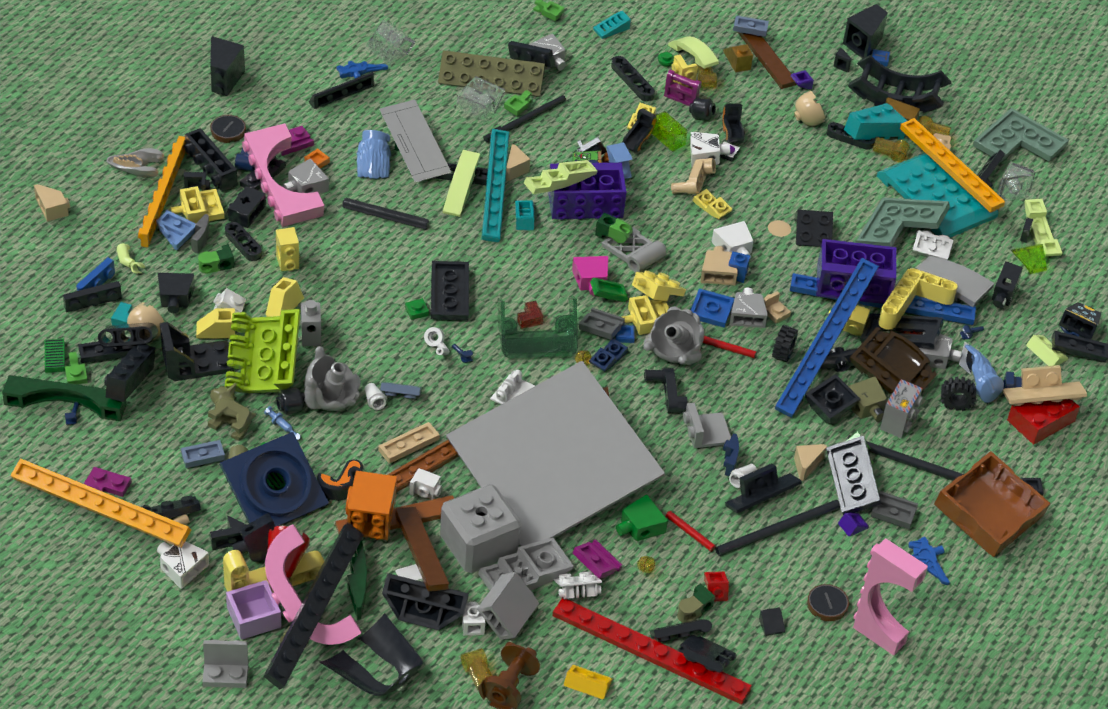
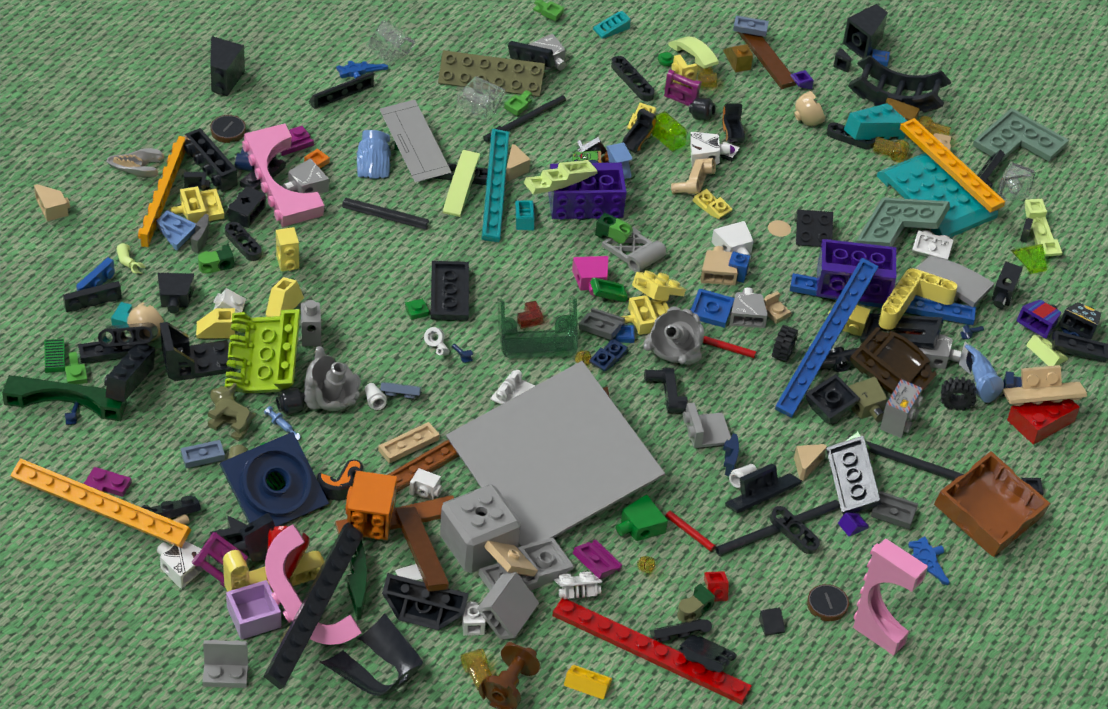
none -> magenta plate [192,532,248,588]
none -> tan plate [484,541,538,576]
none -> black beam [769,506,820,554]
none -> dark purple torso [1016,300,1061,339]

